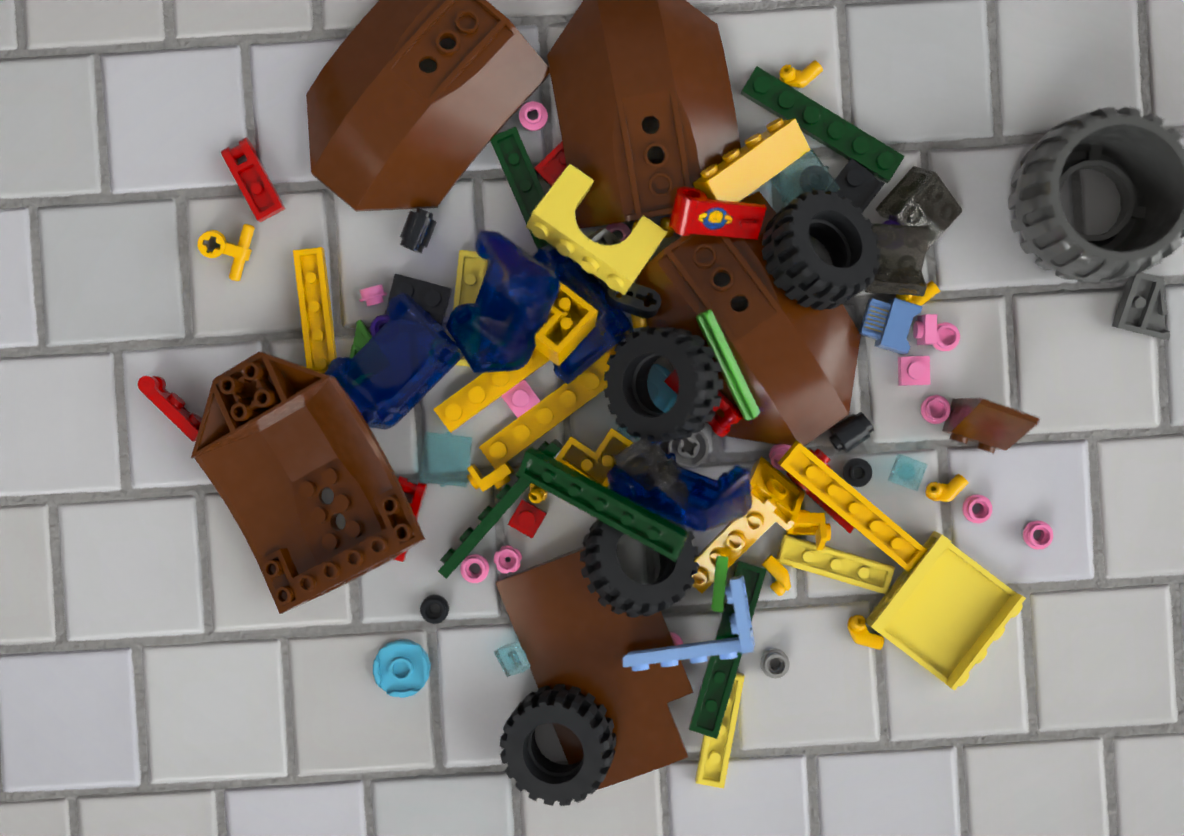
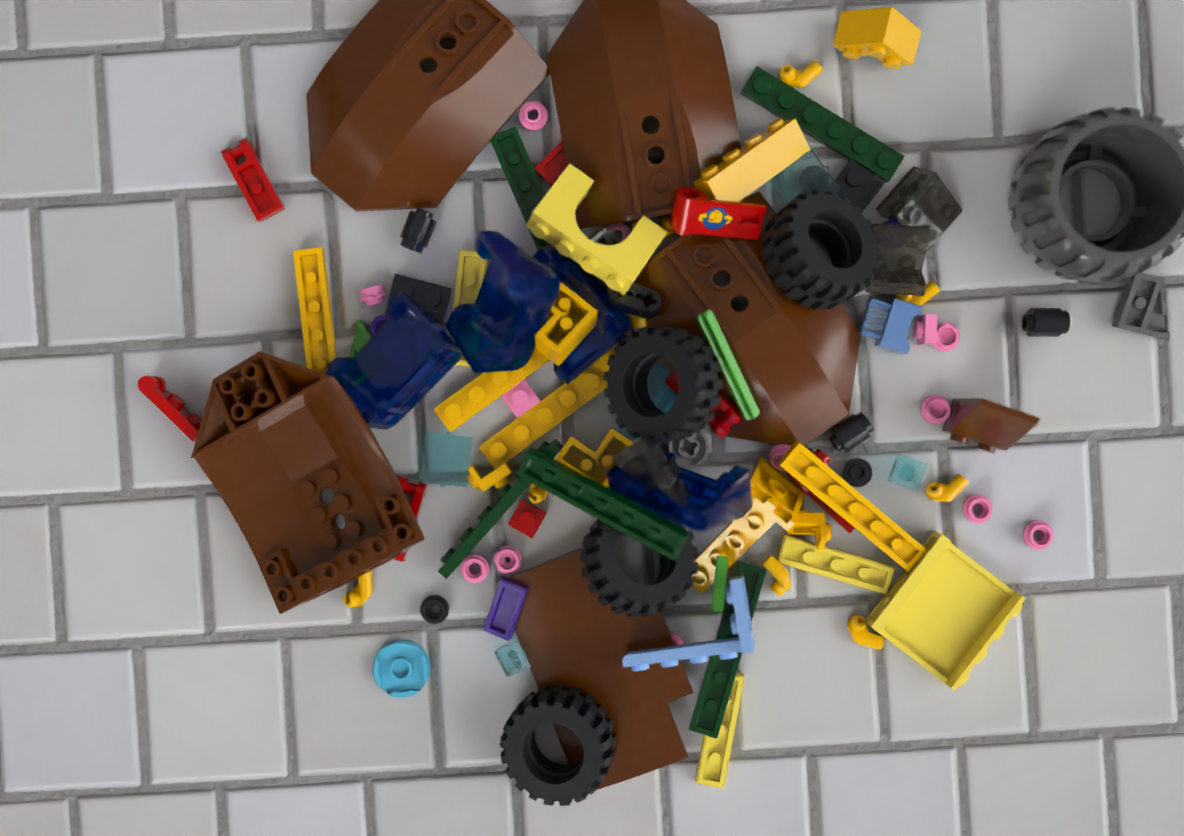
yellow piece [198,224,255,281] -> none
light grey plate [760,649,790,678] -> none
bright pink plate [898,356,930,386] -> none
none -> yellow arm [343,571,373,608]
none -> dark purple tile [483,576,529,641]
none -> yellow brick [833,7,921,69]
none -> black brick [1022,308,1070,337]

